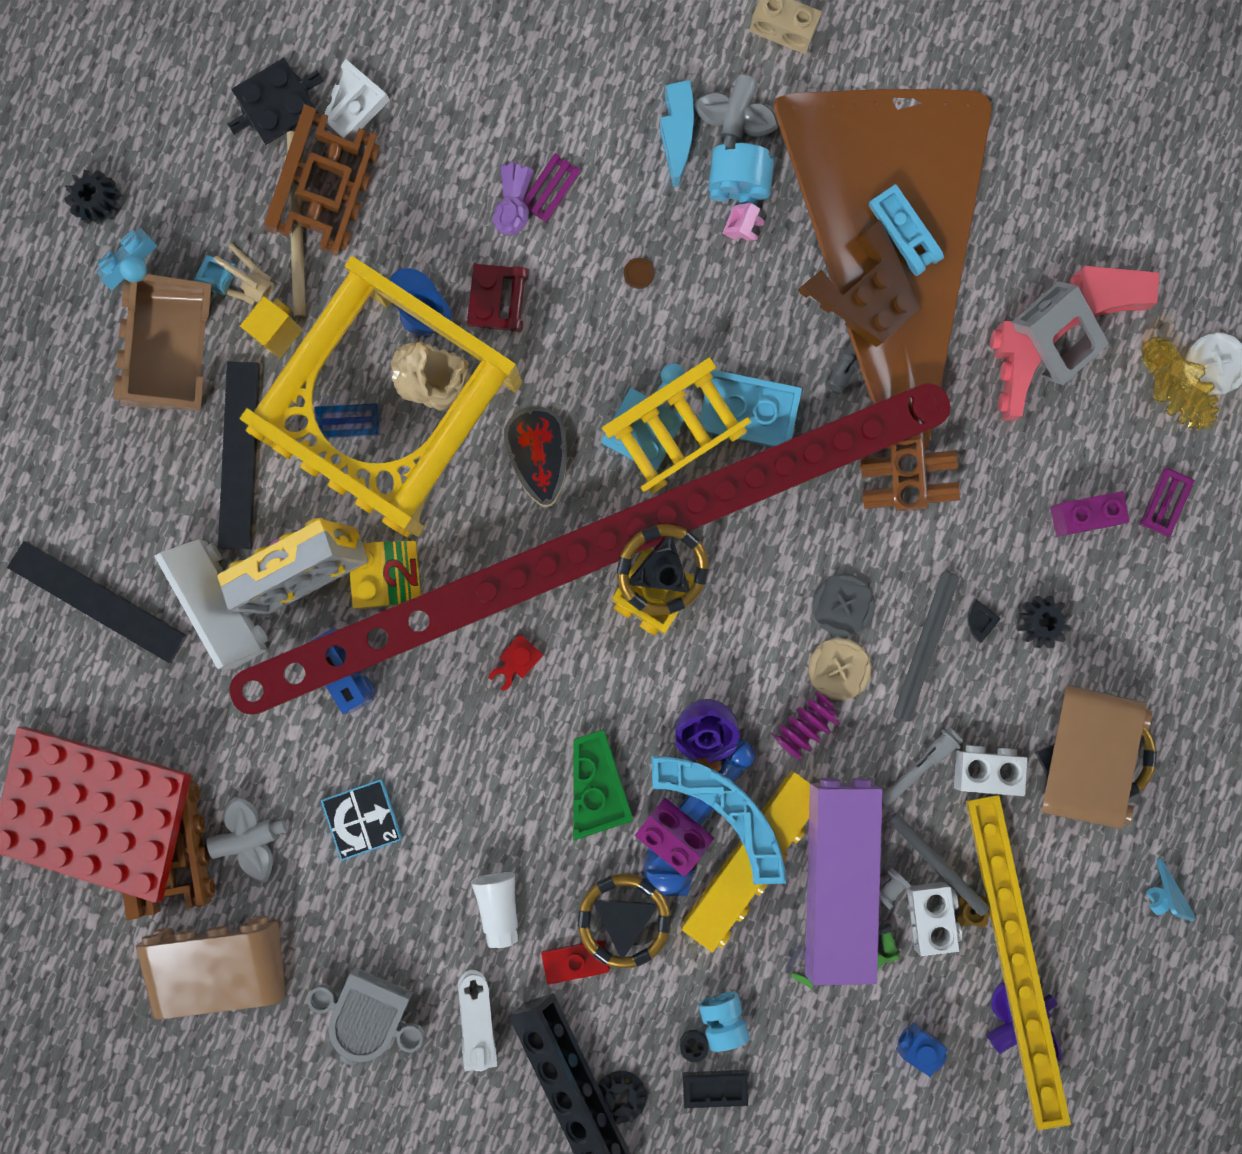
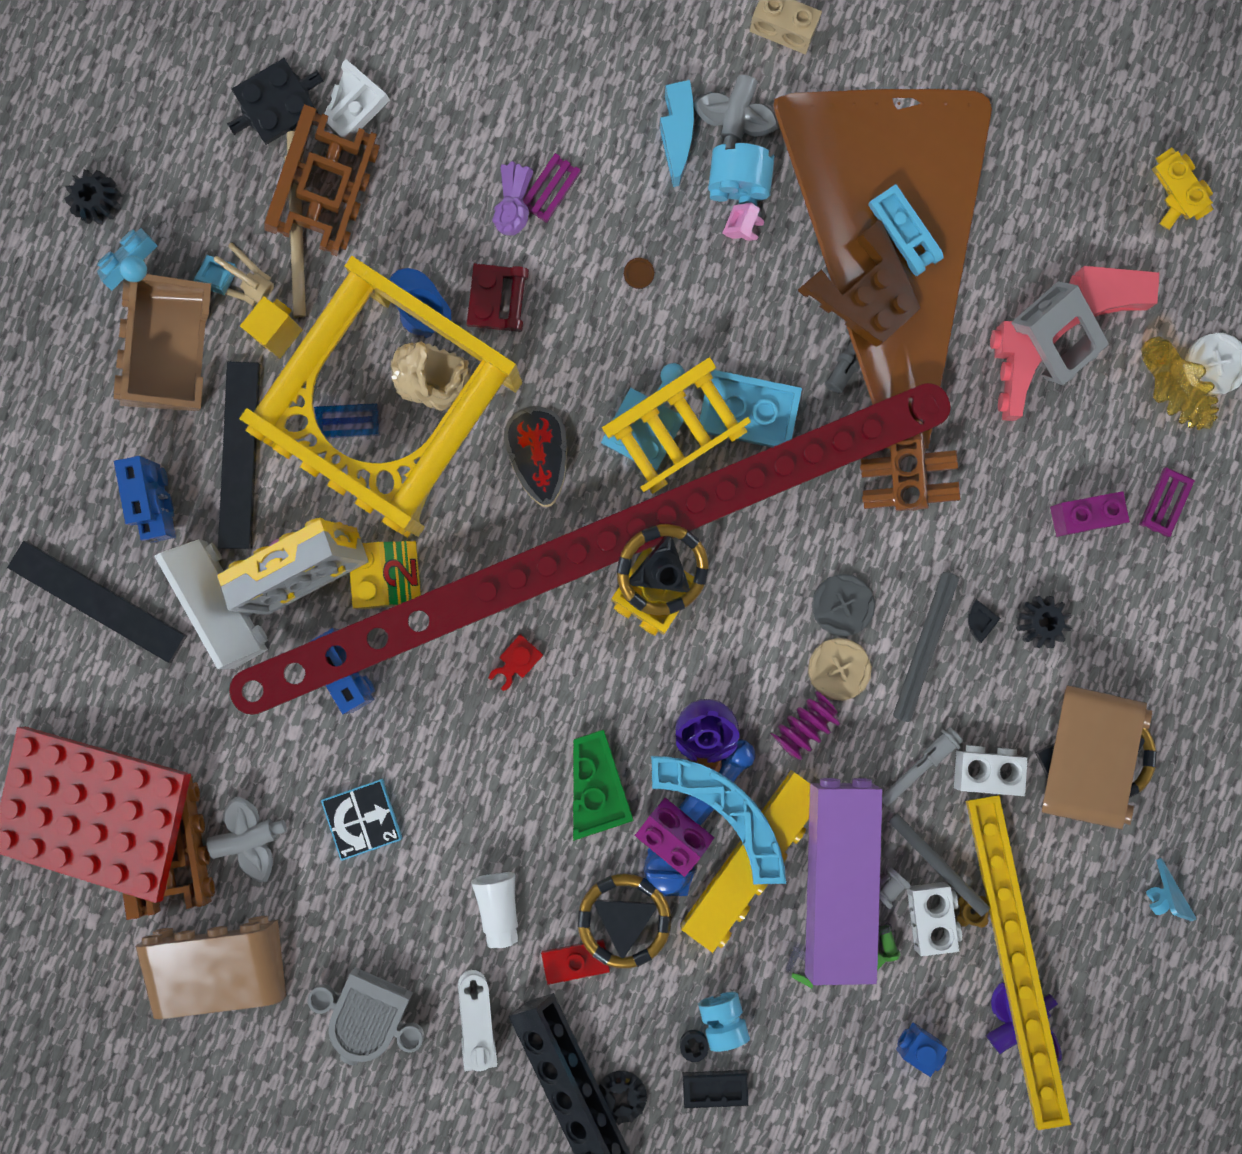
none -> blue piece [114,456,176,543]
none -> yellow brick [1151,147,1214,230]

